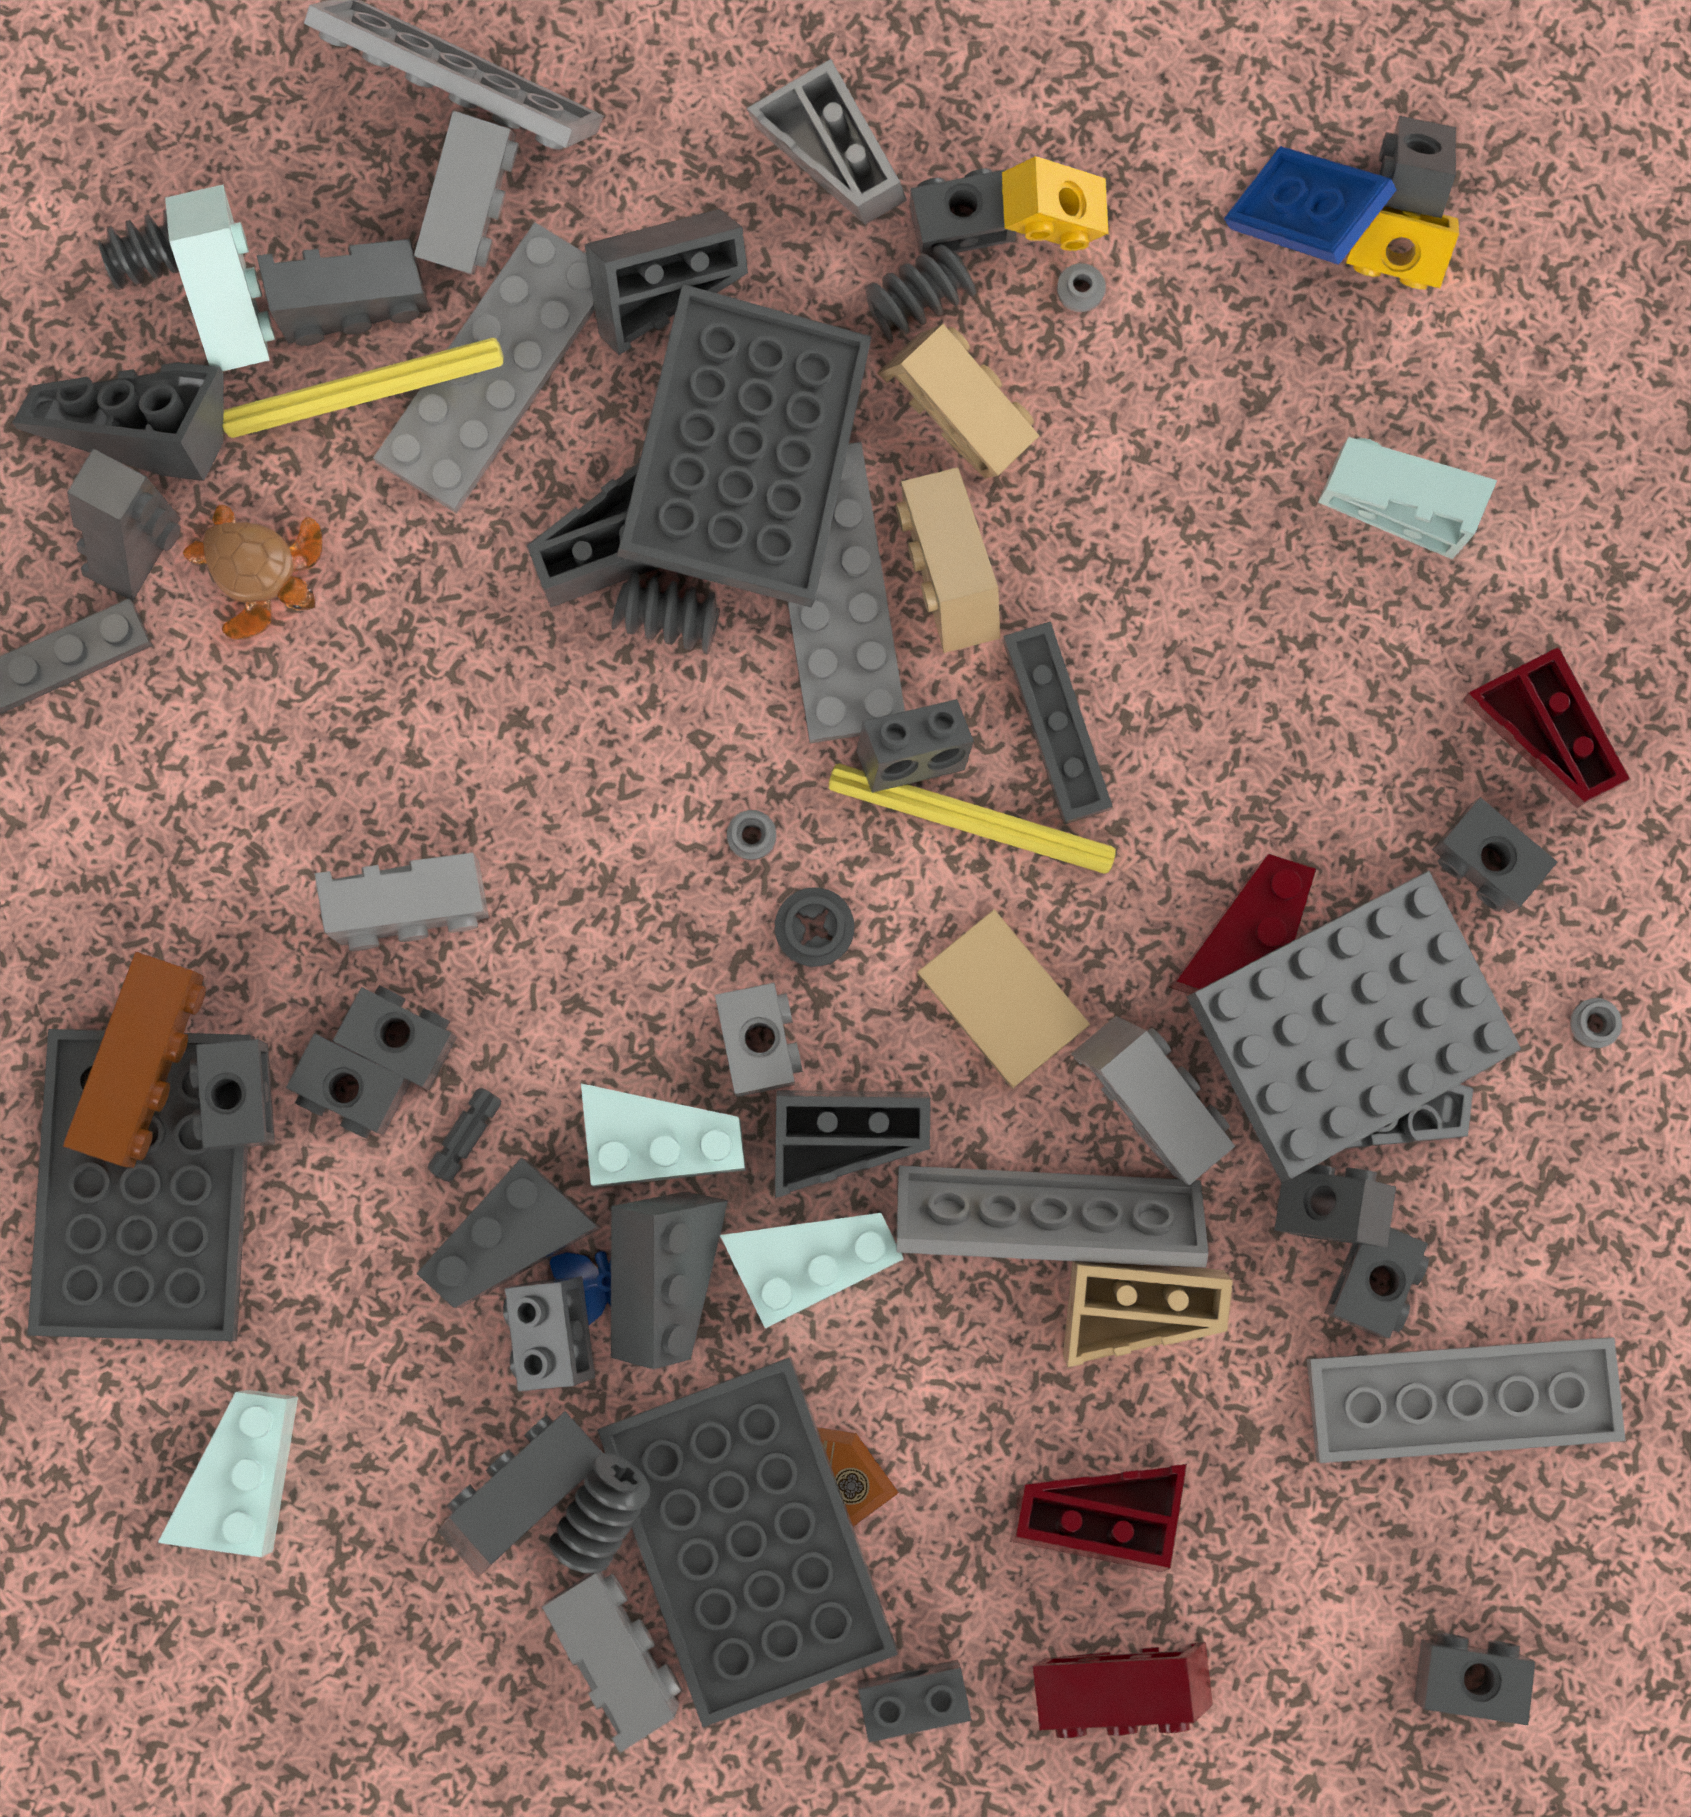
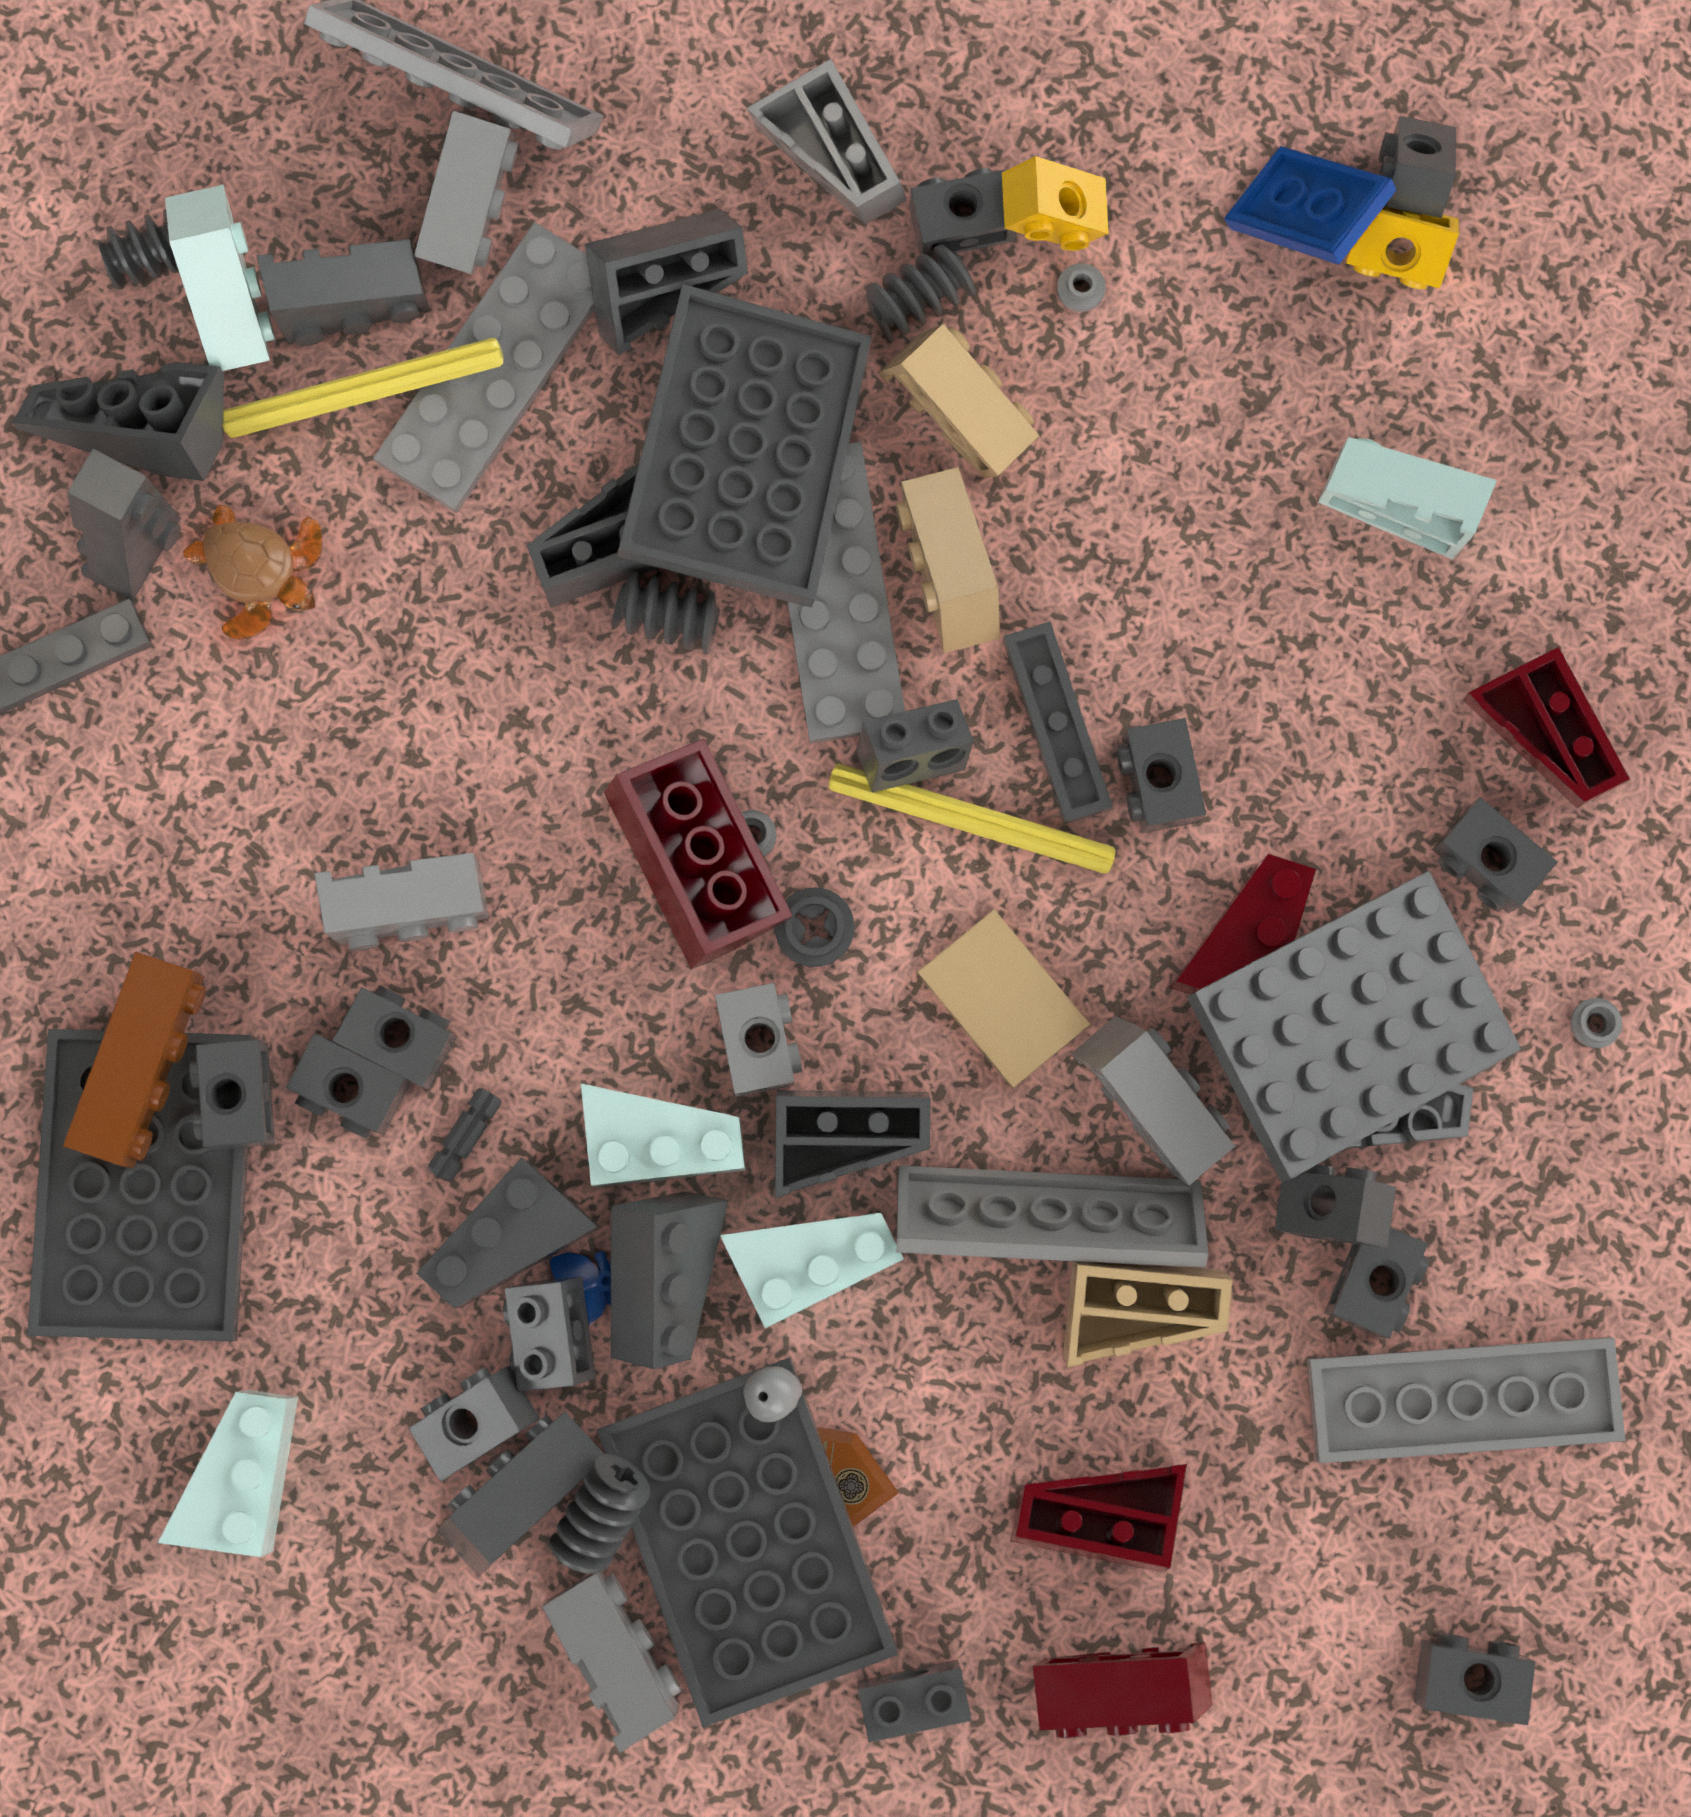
none -> brick [408,1366,540,1482]
none -> dark red slope [604,739,793,969]
none -> light grey piece [743,1366,802,1422]
none -> dark grey brick [1116,718,1206,833]

